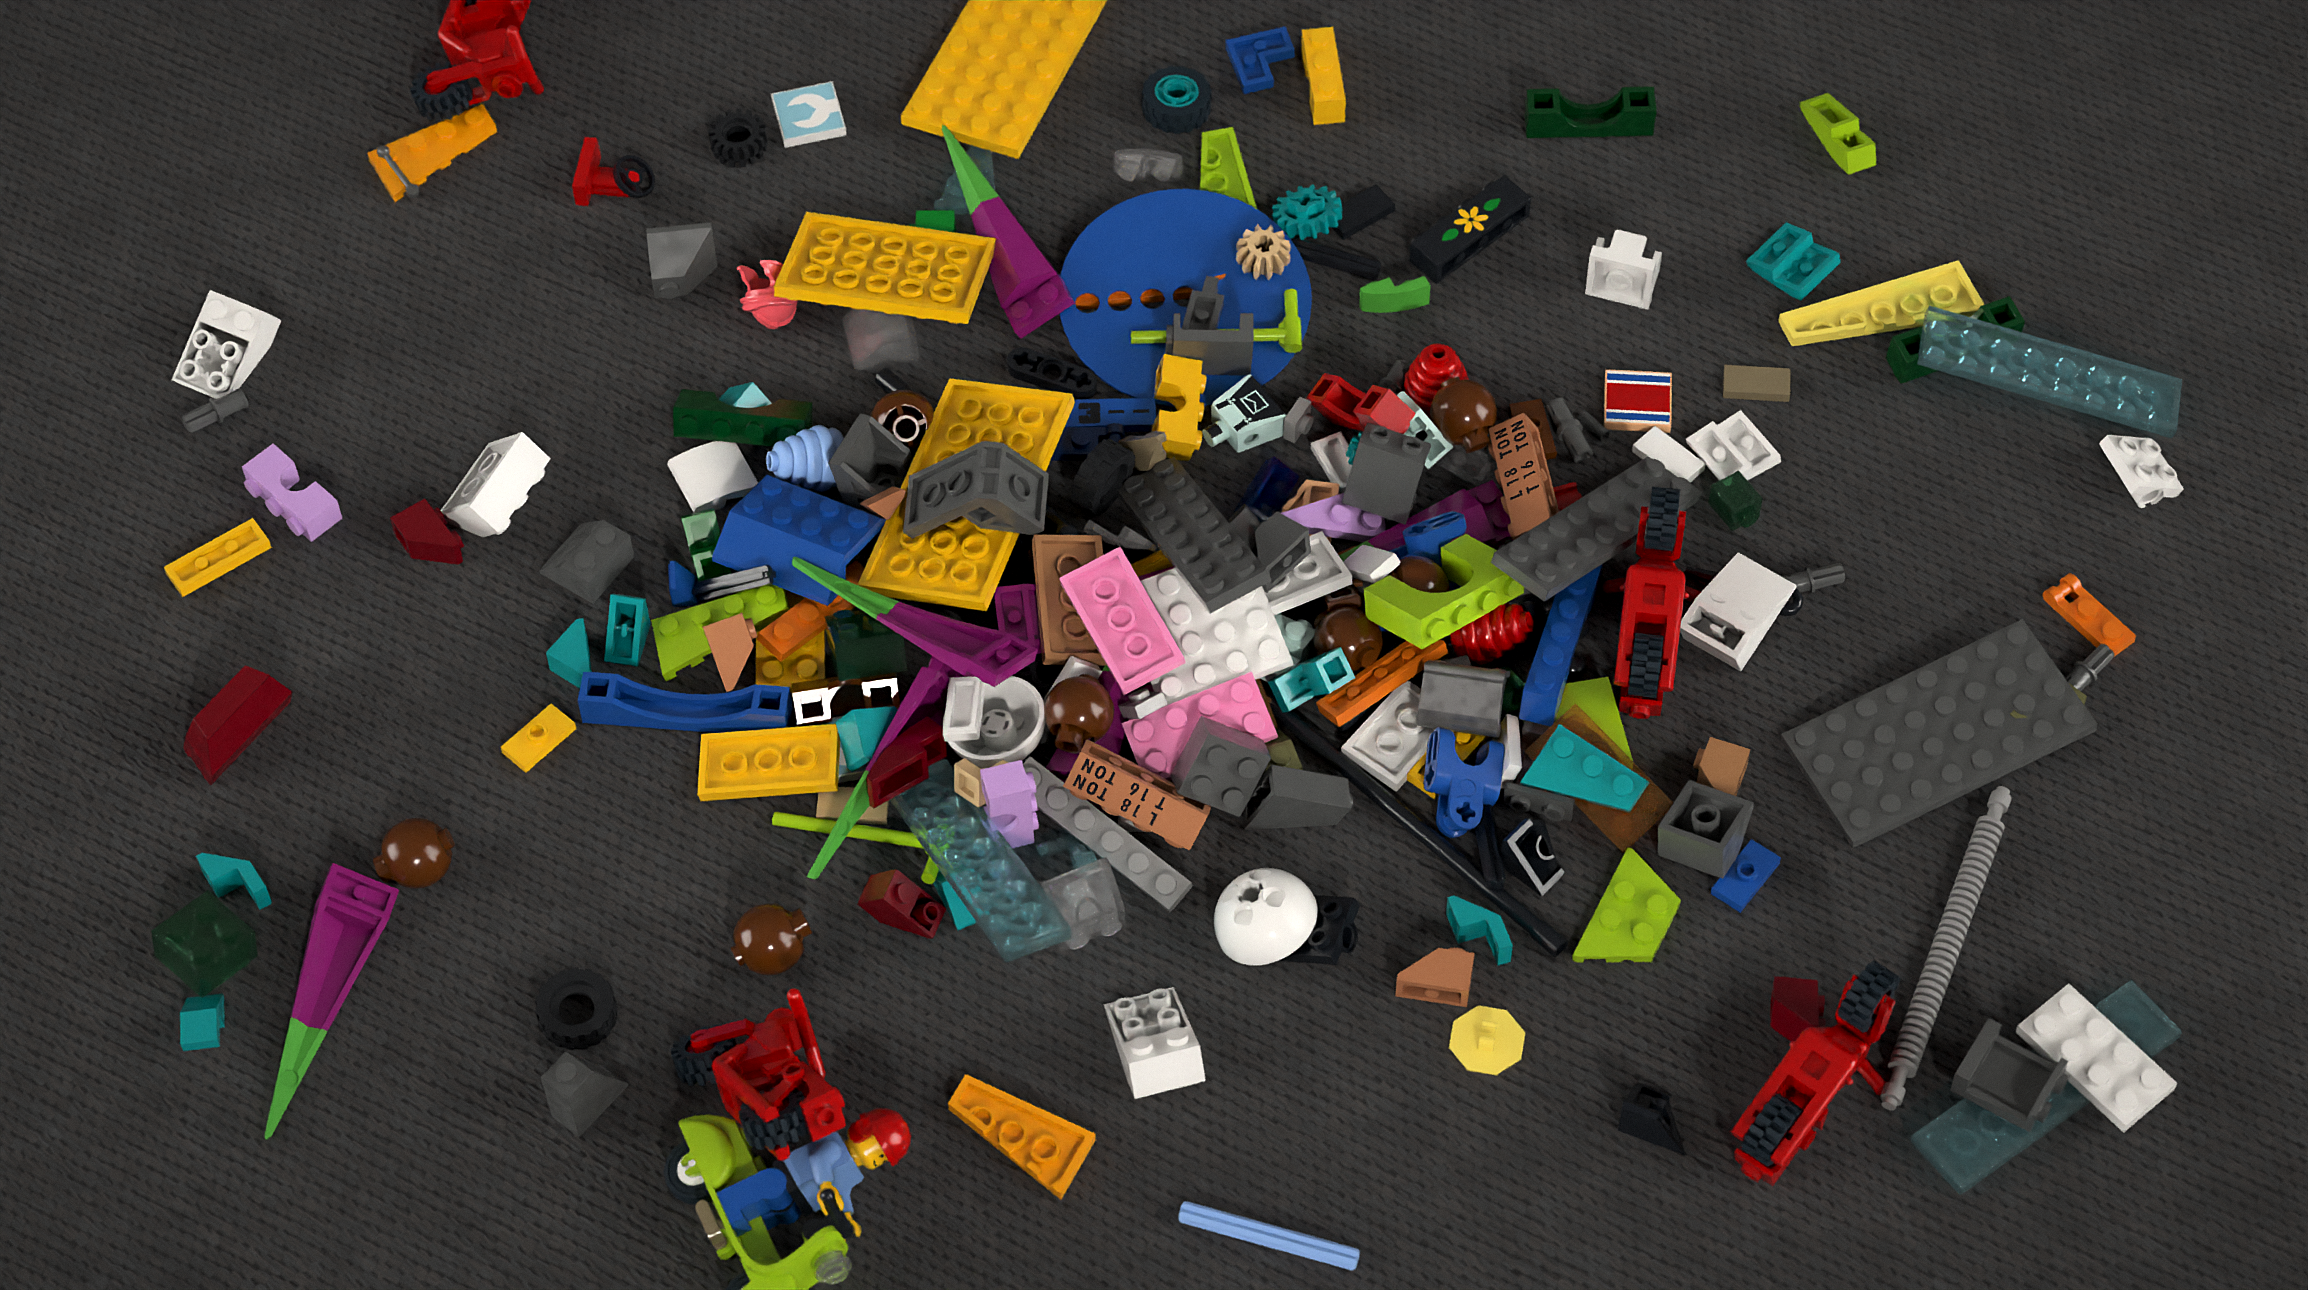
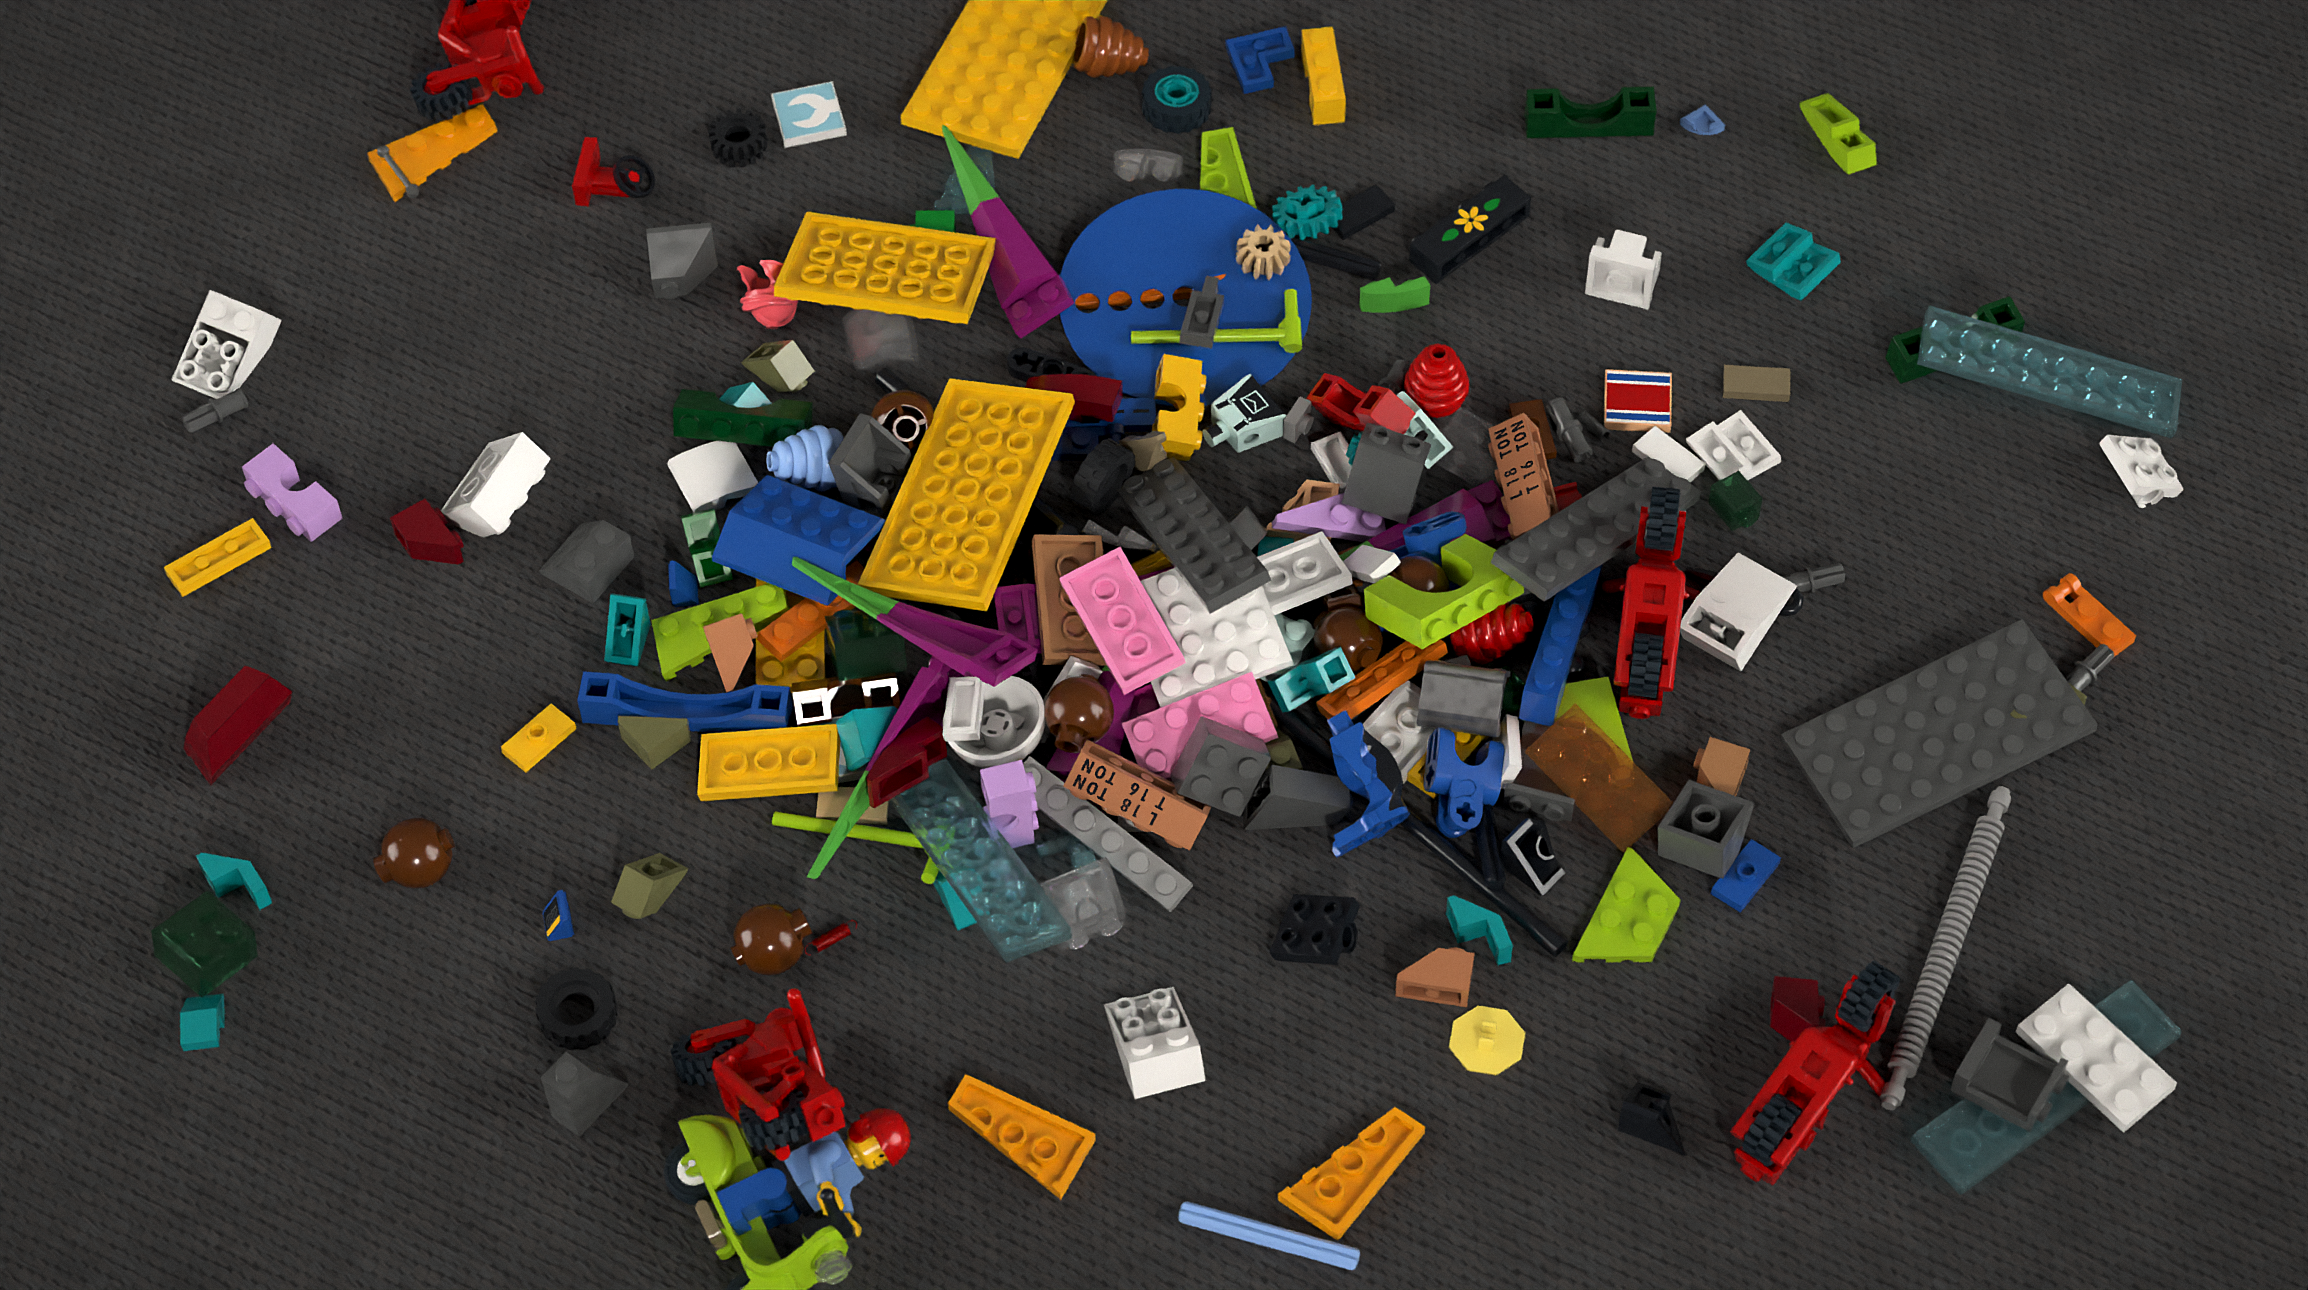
magenta plate [264,863,399,1140] -> none
teal slope [546,618,592,688] -> none
axle [692,565,776,602] -> none
dark red slope [857,869,946,939] -> none
nougat slope [860,486,906,520] -> none
dark grey bracket [903,441,1049,539] -> none
tan panel [954,758,1008,808] -> none
light grey plate [1119,688,1168,719] -> none
dark grey panel [1165,313,1254,375] -> none
white piece [1214,868,1318,965] -> none
clear blue slope [1234,456,1300,523] -> none
dark grey slope [1255,512,1311,593] -> none
reddish brown brick [1430,377,1497,453] -> none
teal wing [1520,724,1649,813] -> none
light yellow wing [1778,260,1985,346] -> none
none -> blue slope [543,890,574,941]
none -> olive slope [611,853,688,919]
none -> olive slope [618,716,691,770]
none -> olive slope [741,340,815,393]
none -> red piece [805,920,857,955]
none -> dark red slope [1024,374,1123,422]
none -> dark orange piece [1073,15,1149,78]
none -> light orange wing [1278,1107,1425,1241]
none -> blue hips [1327,710,1410,858]
none -> medium blue tile [1680,105,1725,135]

